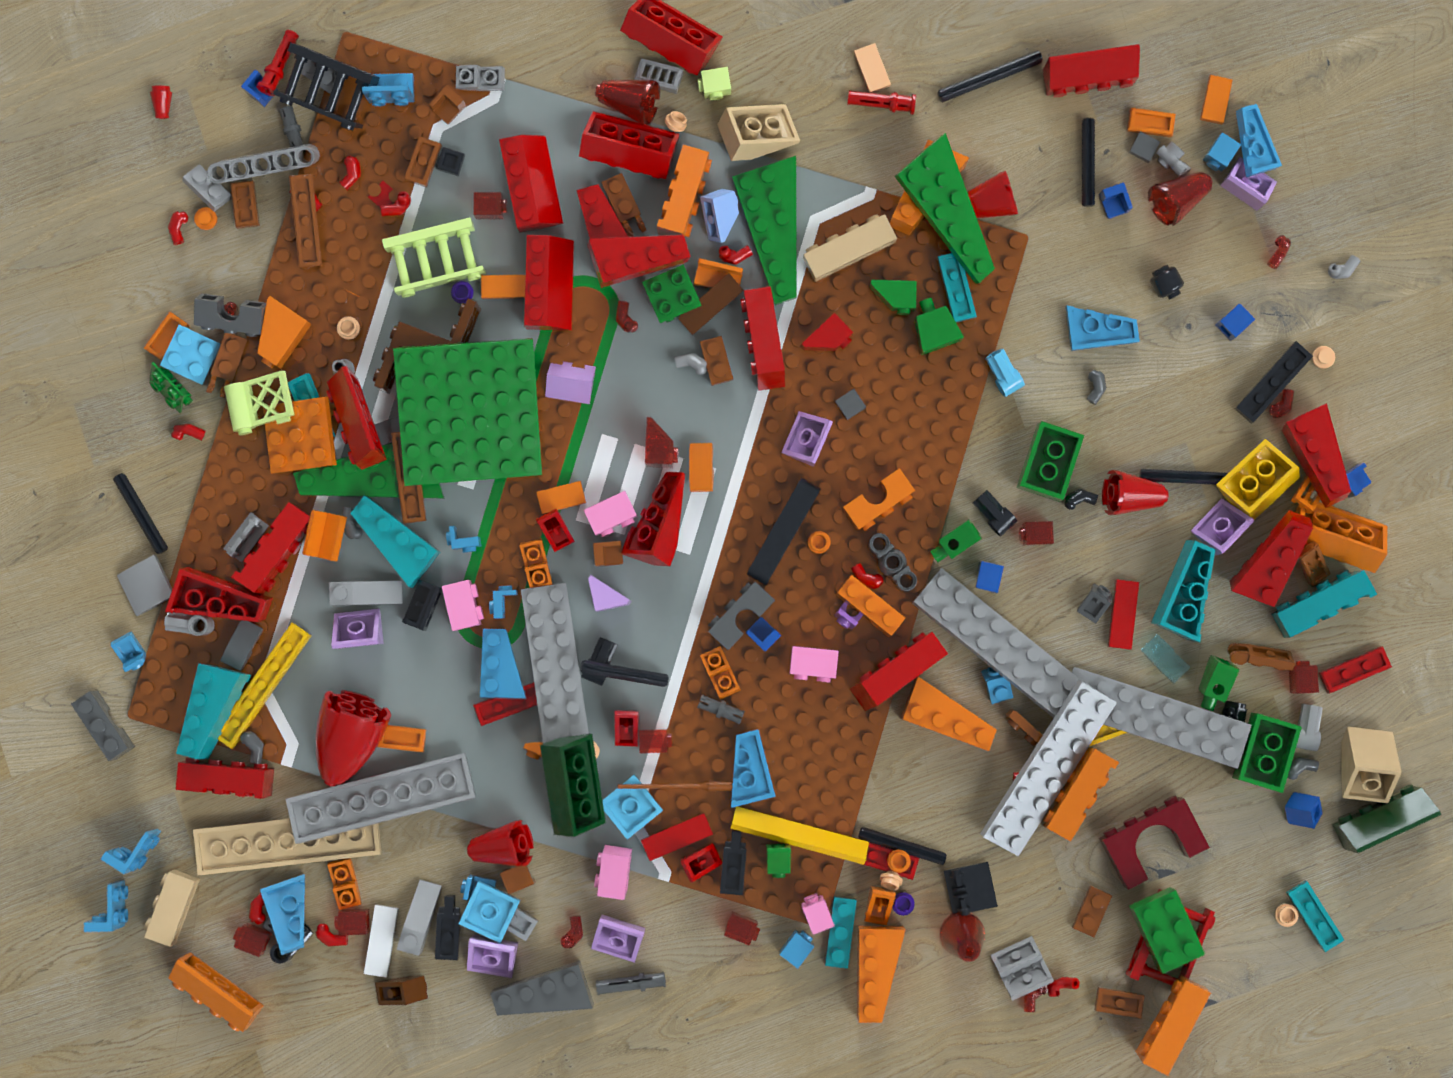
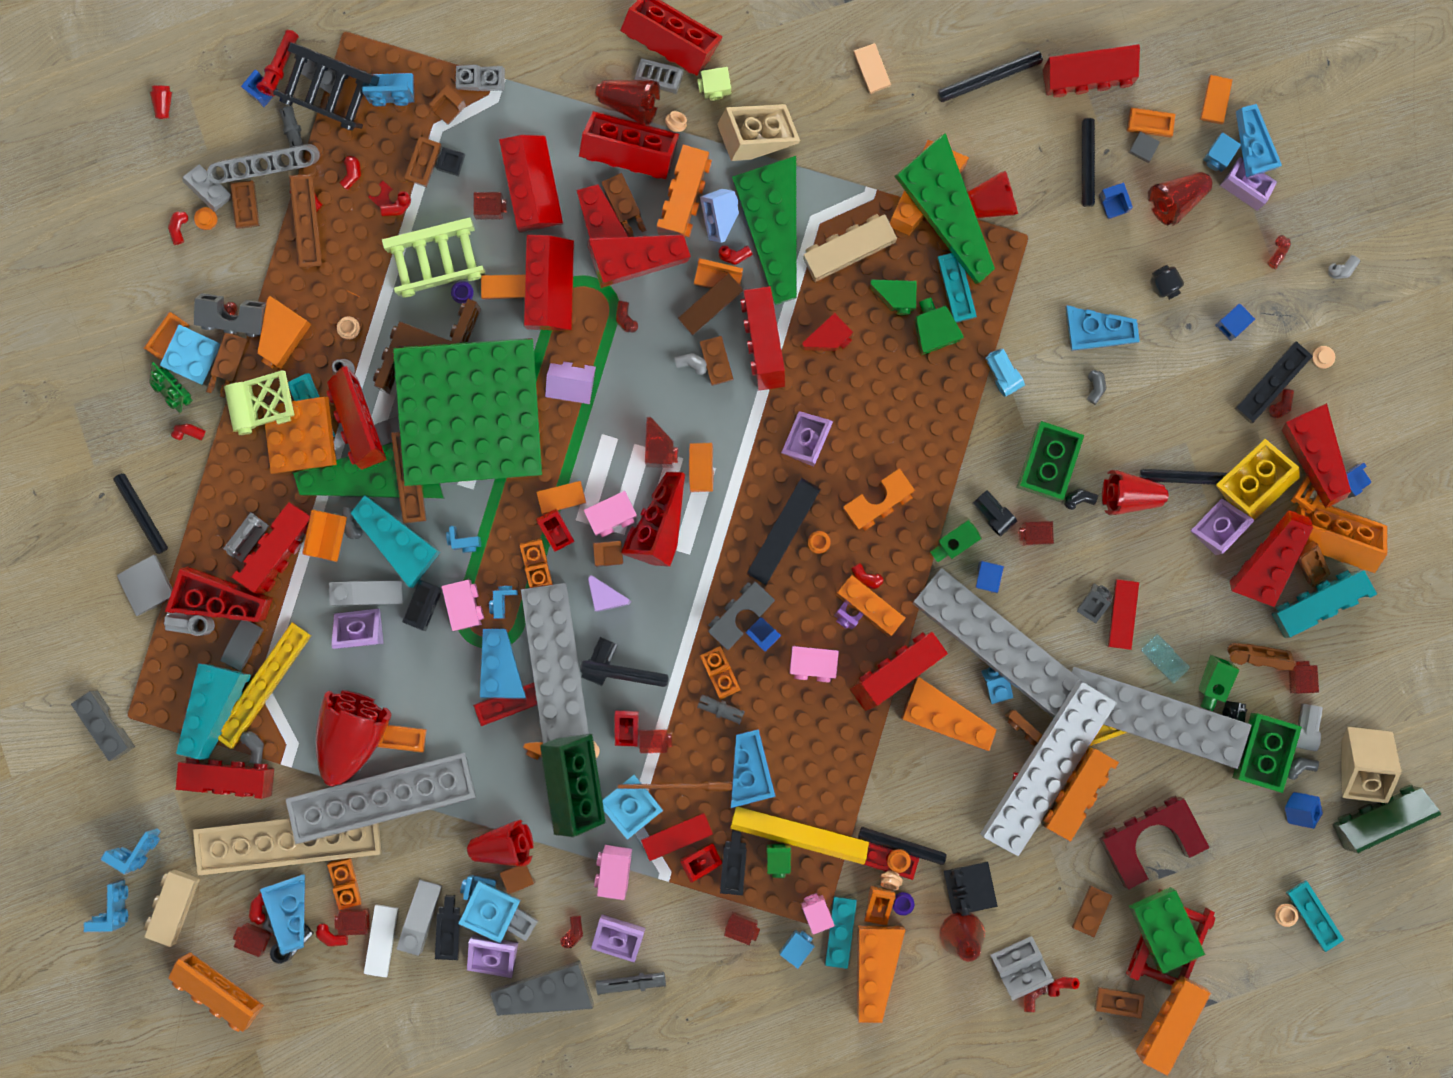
dark azure bracket [111,632,146,672] -> none
reddish brown slope [375,976,428,1005] -> none
green hinge [642,264,702,324] -> none
dark grey tile [835,389,866,420] -> none
red pin [847,90,916,115] -> none
dark grey piece [868,533,917,592] -> none
teal wedge [1151,540,1216,643] -> none
light grey plate [1157,141,1191,177] -> none
red tile [1318,646,1392,694] -> none

